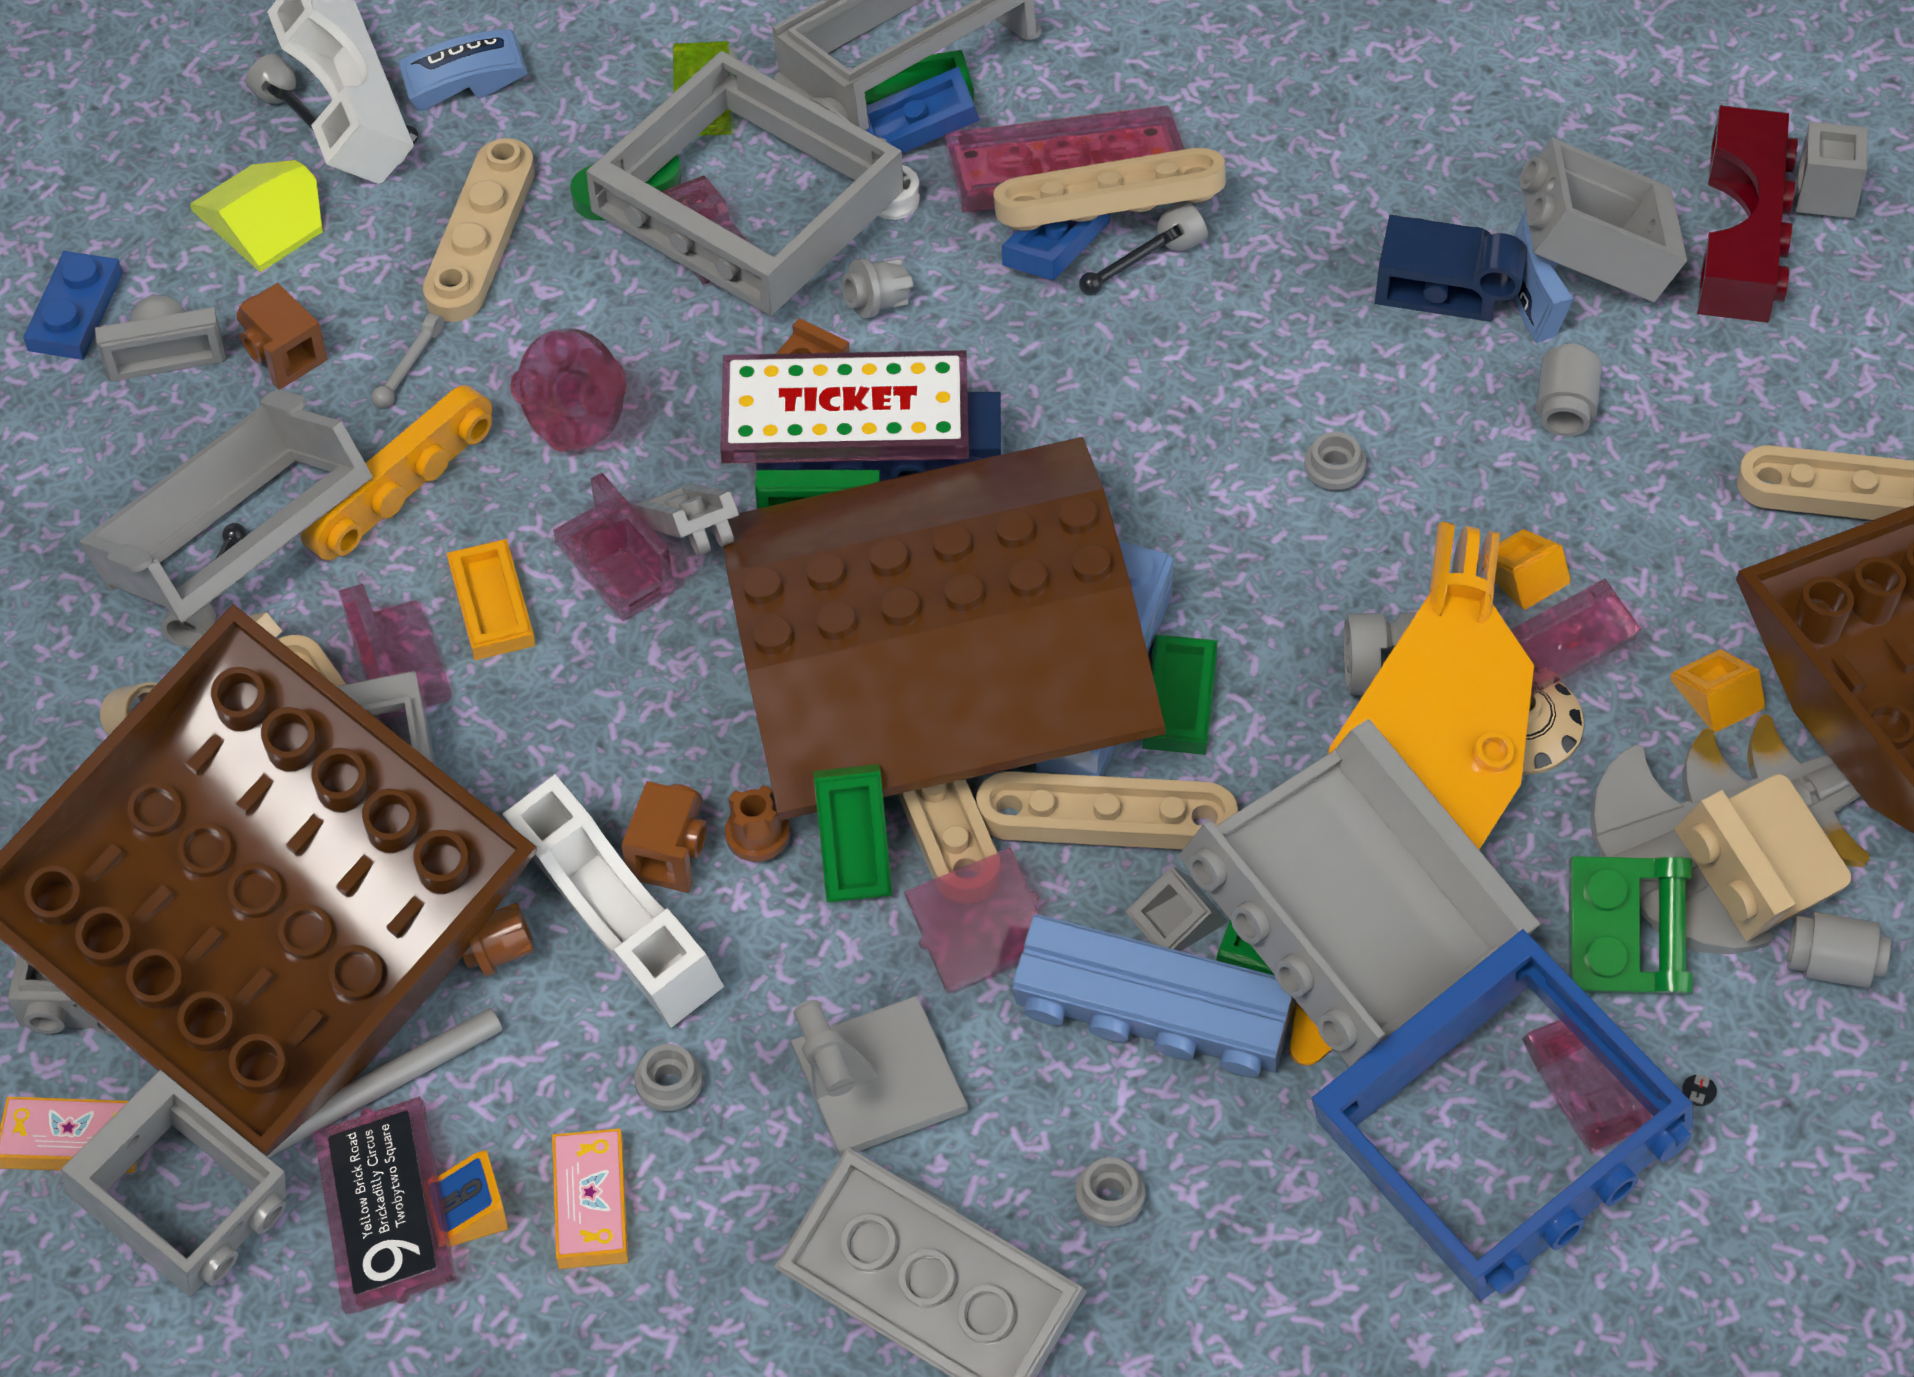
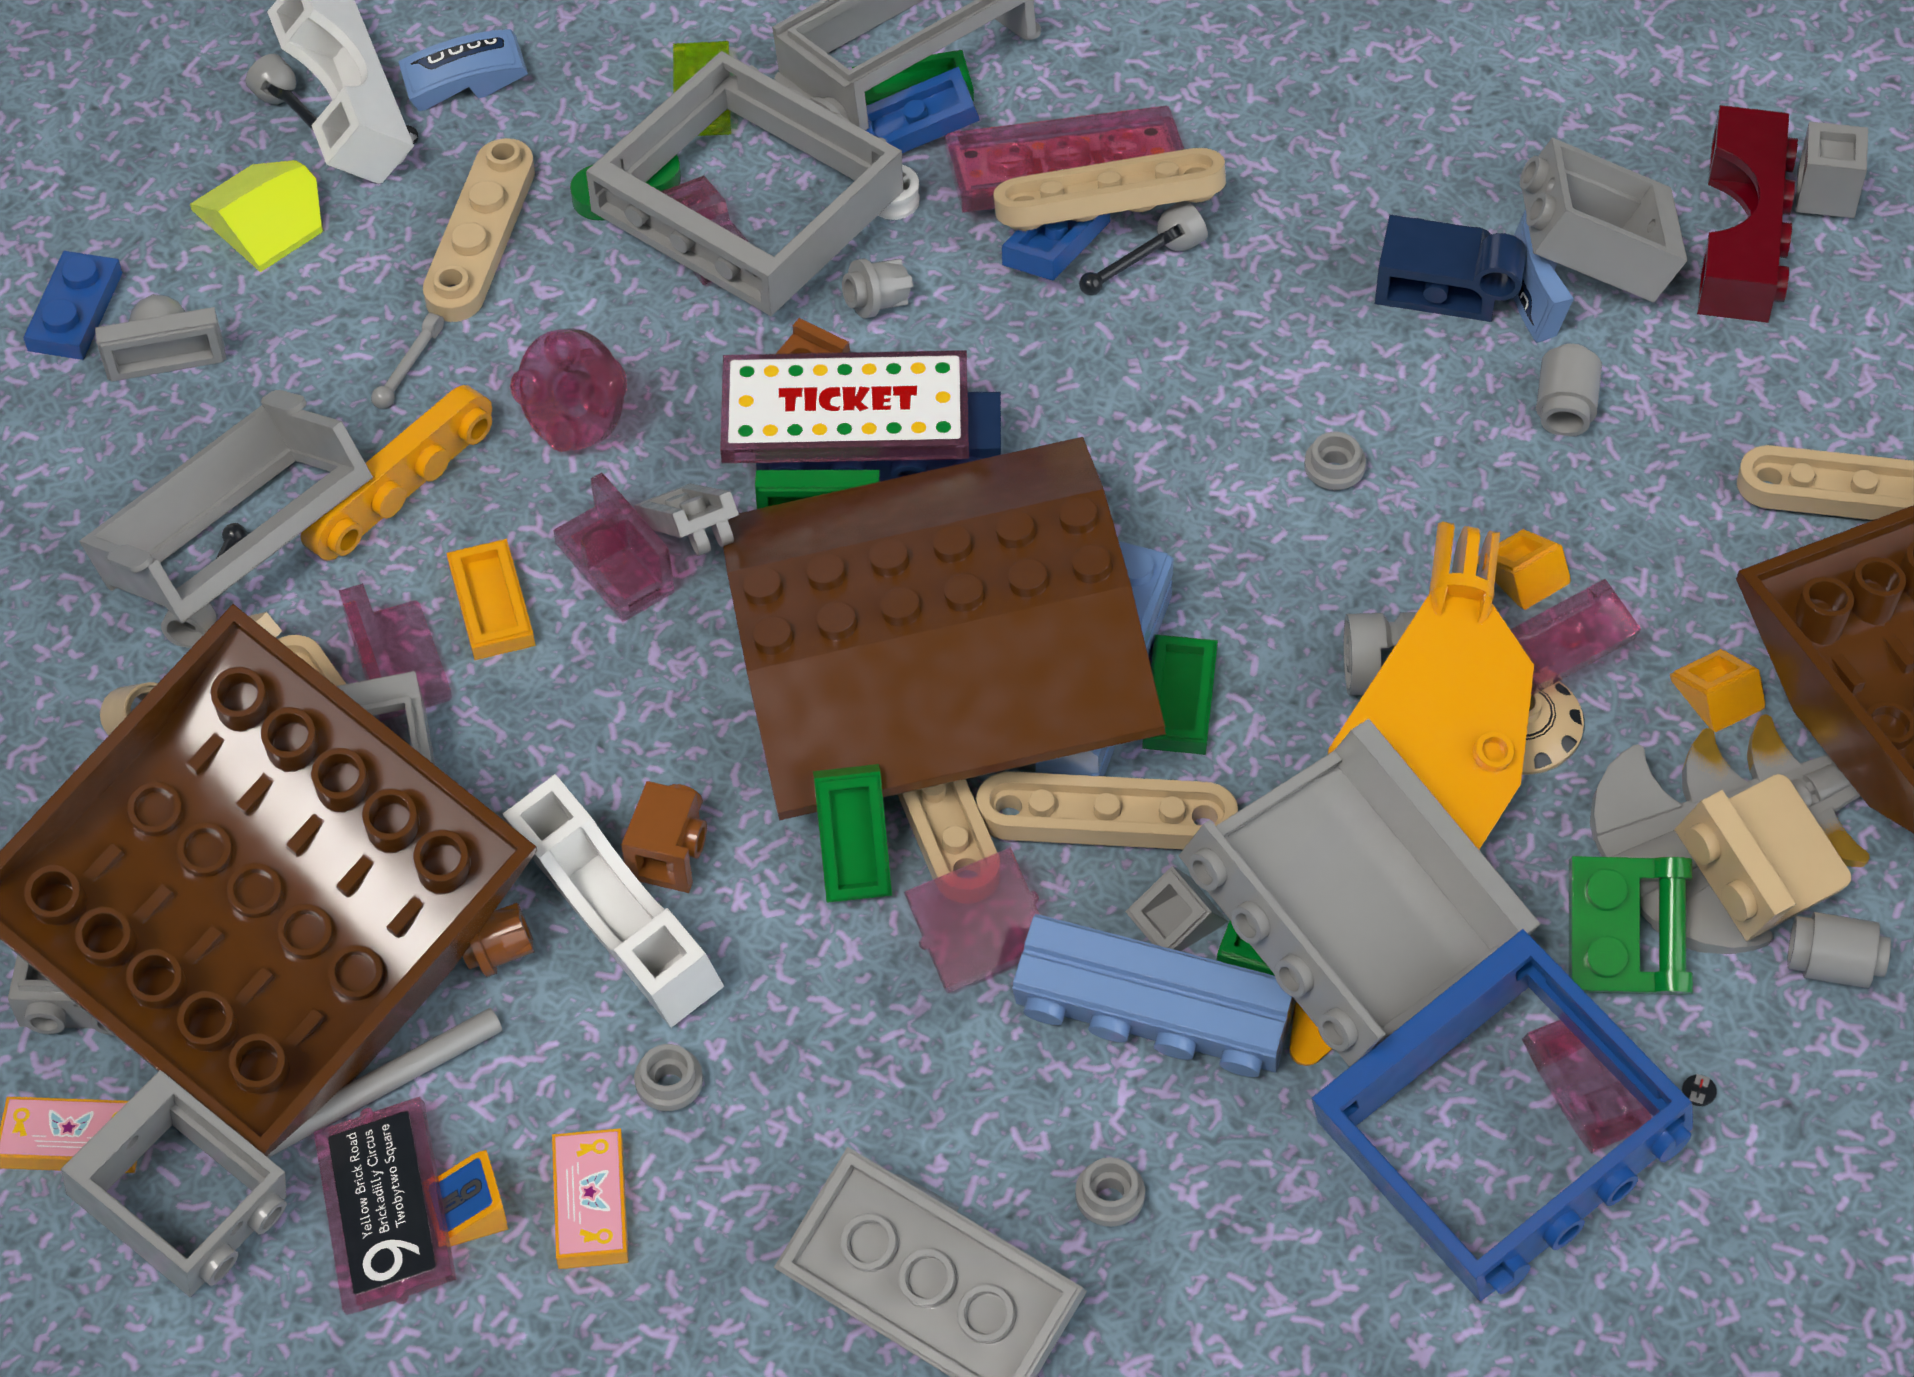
dark orange brick [237,282,328,390] -> none
dark orange hose [725,785,790,862] -> none
light grey plate [791,996,968,1158] -> none

